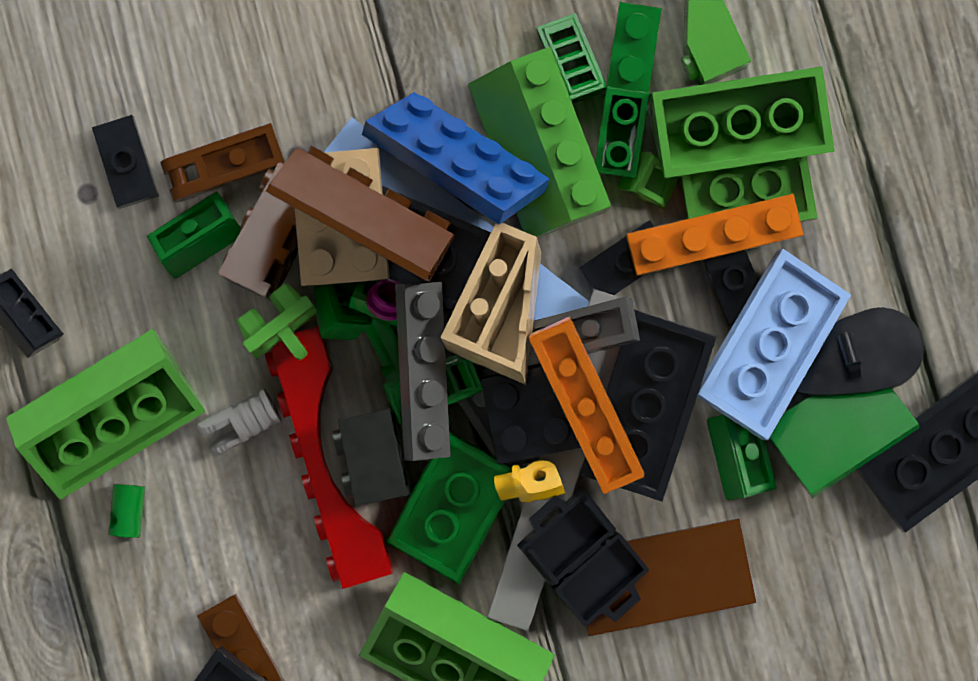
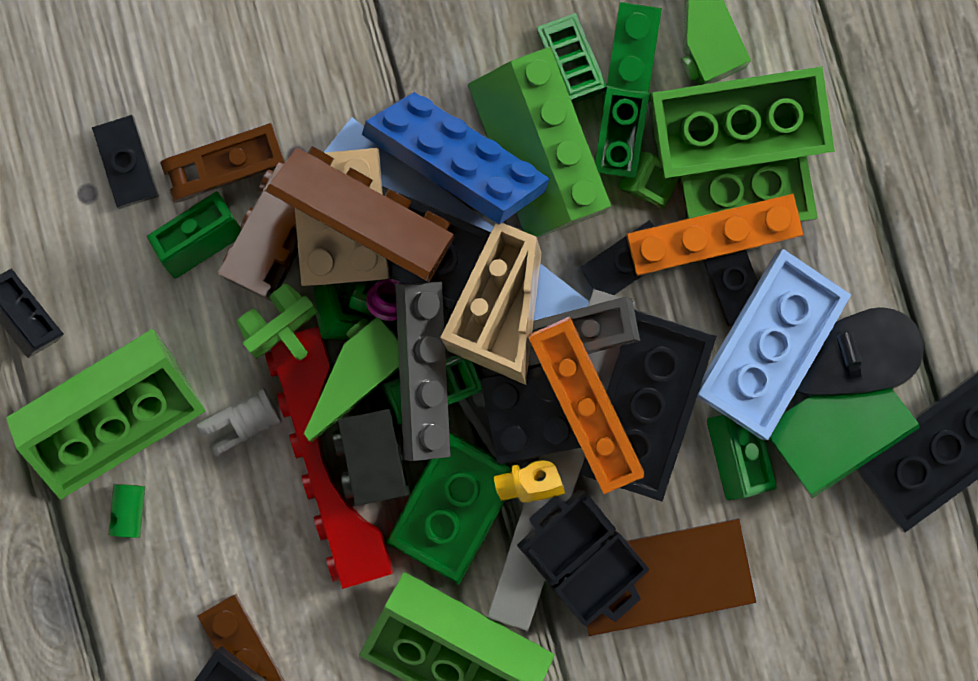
none -> bright green slope [304,317,399,443]

